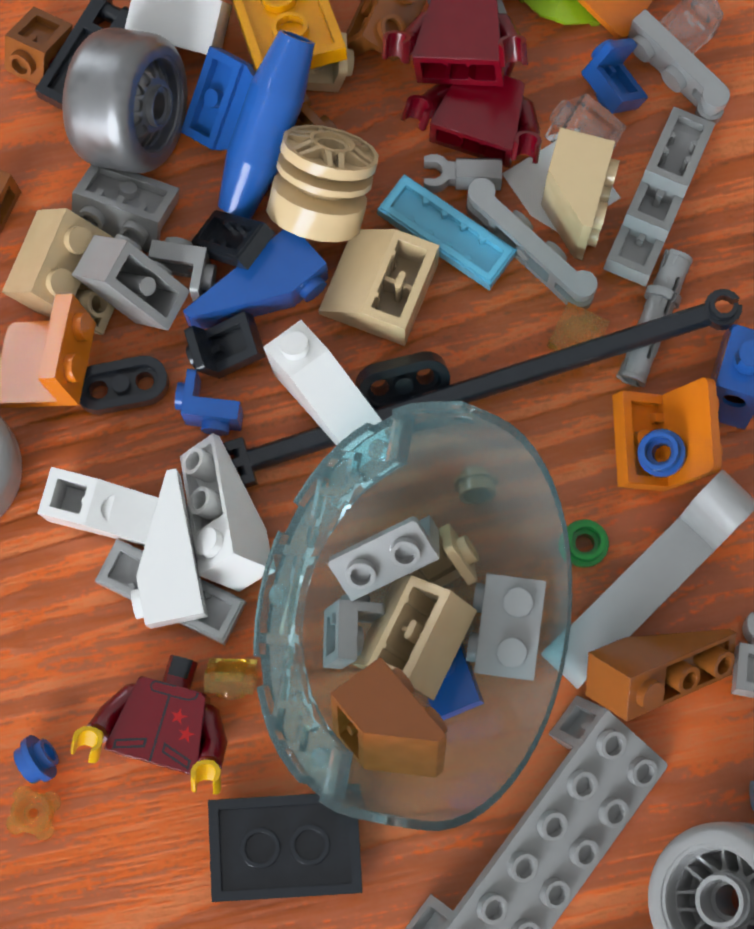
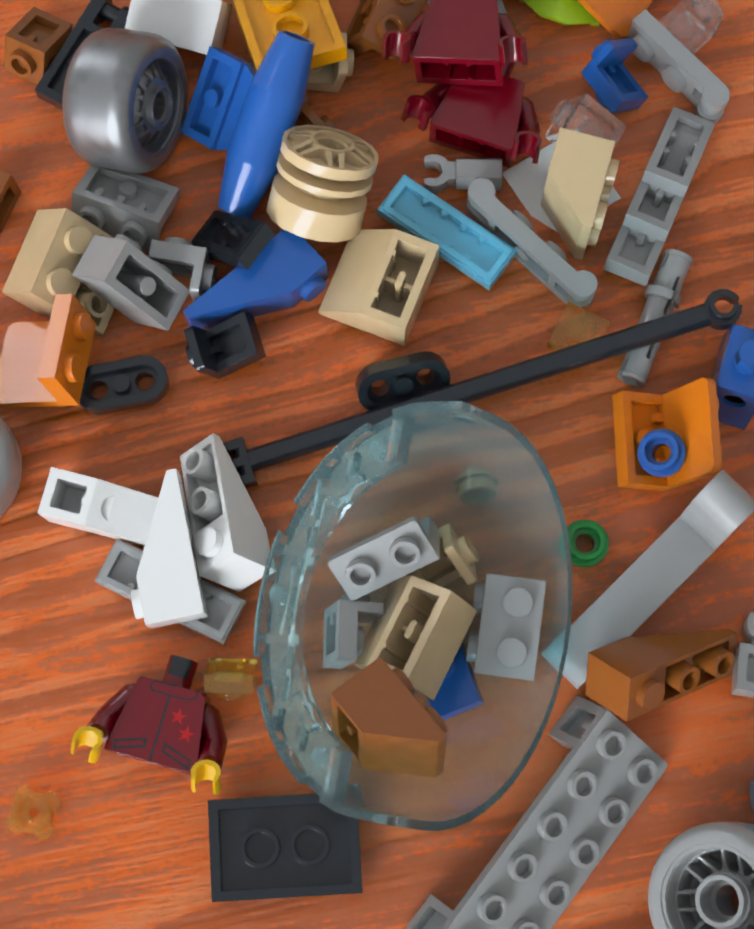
blue plate [13,735,59,784] -> none
blue bracket [175,369,244,436] -> none
white slope [263,320,394,468] -> none

